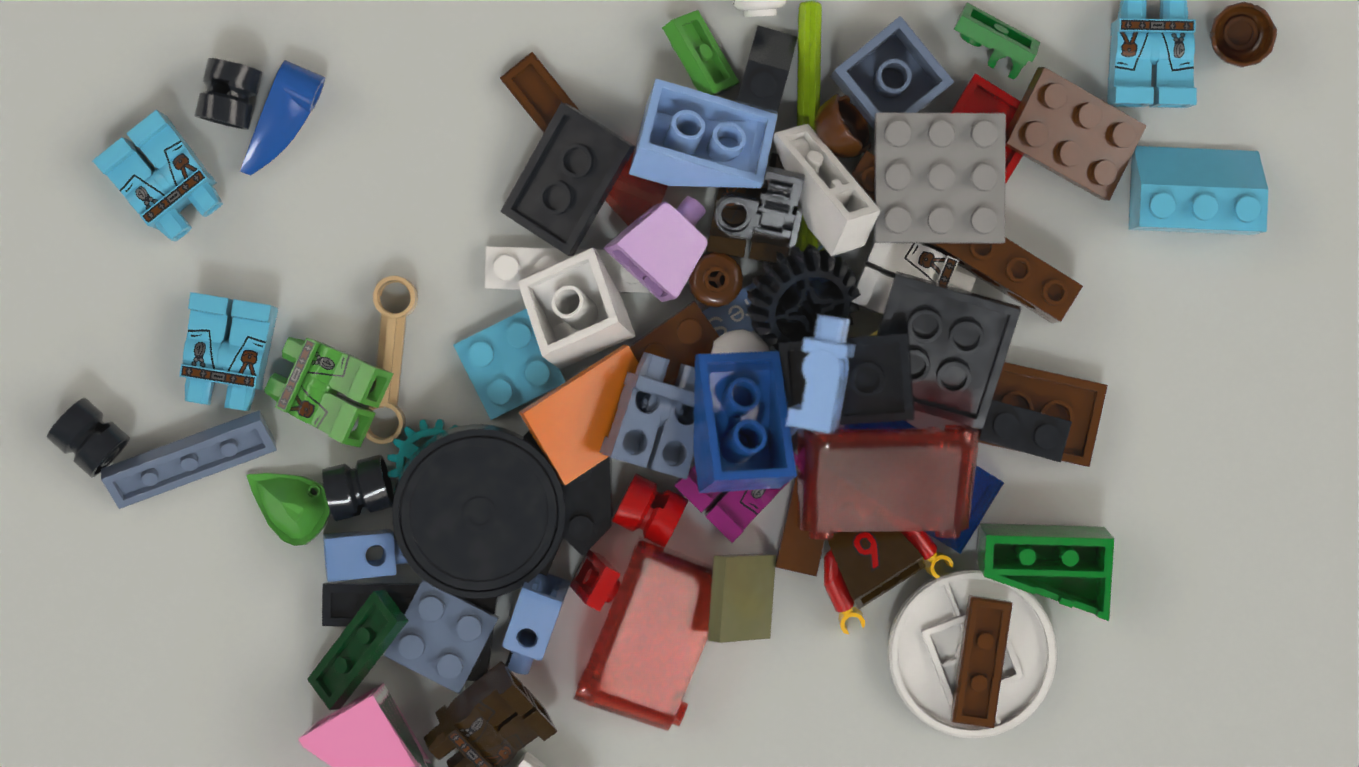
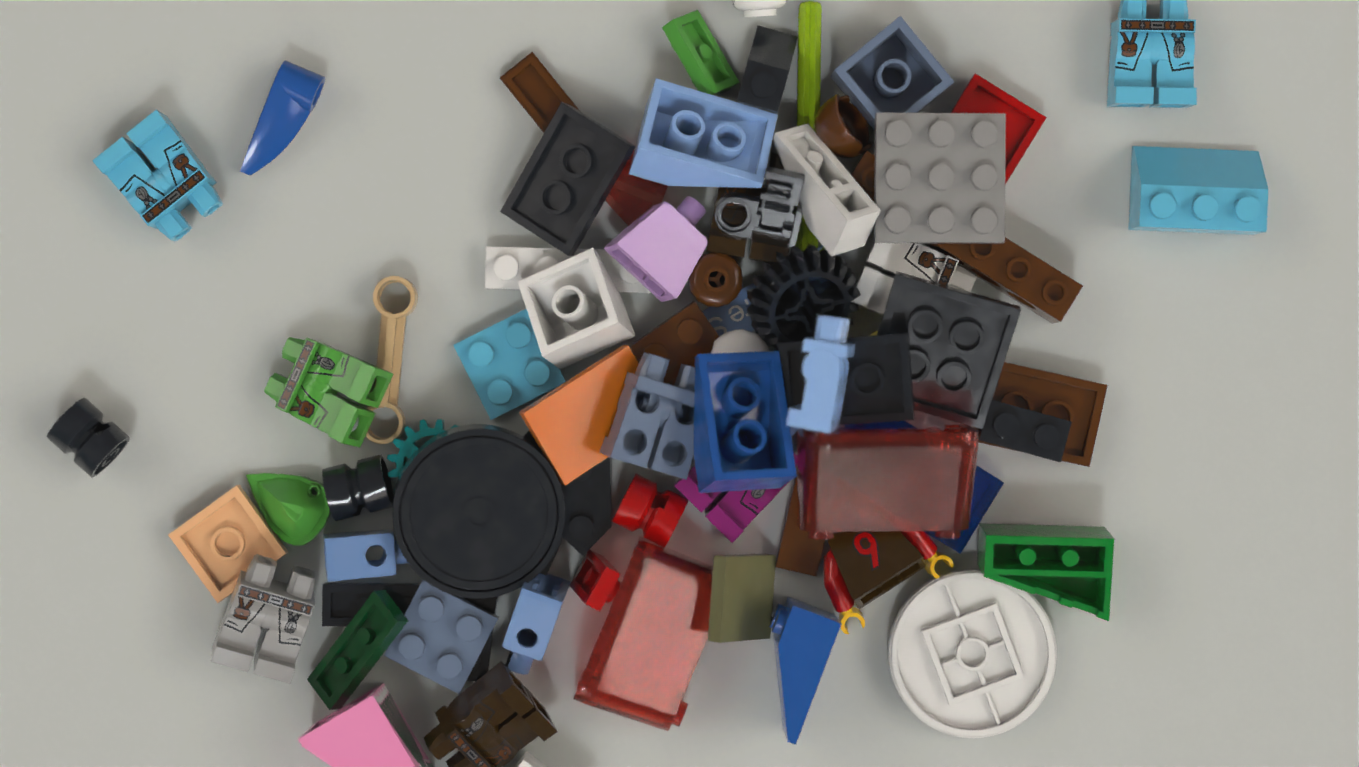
sand blue plate [101,410,277,509] -> none
medium azure hips [179,292,278,411] -> none
black wheel [194,58,262,130] -> none
reddish brown tile [950,595,1013,728] -> none
green plate [954,2,1040,79] -> none
reddish brown plate [1005,67,1146,201] -> none
reddish brown hair [1209,2,1277,68] -> none
none -> light nougat plate [168,484,289,603]
none -> light grey hips [211,554,315,684]
none -> blue slope [769,597,842,745]

